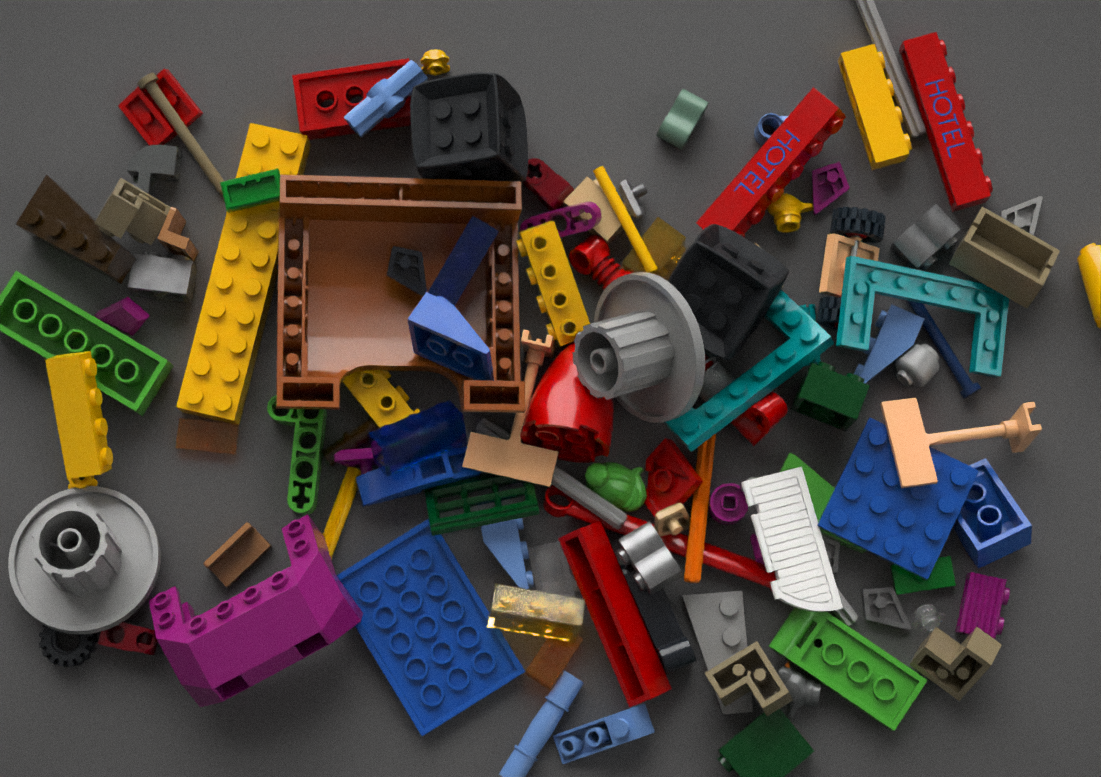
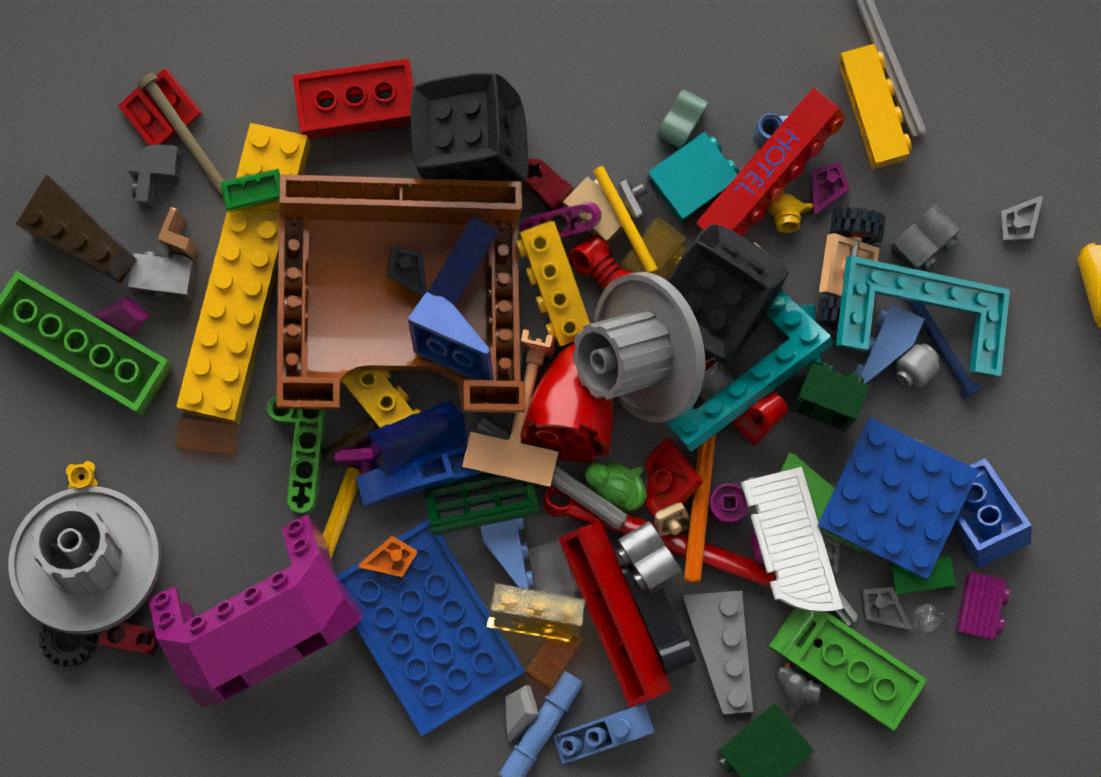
yellow brick [45,351,113,479] -> none
dark tan brick [94,178,171,245] -> none
medium nougat panel [203,522,272,588] -> none
medium blue piece [344,60,428,138] -> none
yellow plate [420,49,450,76] -> none
dark tan brick [705,641,793,716] -> none
light nougat piece [880,398,1042,488] -> none
red brick [899,32,993,212] -> none
dark tan brick [909,627,1002,701] -> none
dark tan piece [949,207,1060,308] -> none
none -> orange piece [358,536,418,578]
none -> light grey piece [505,685,539,743]
none -> teal brick [647,132,740,225]

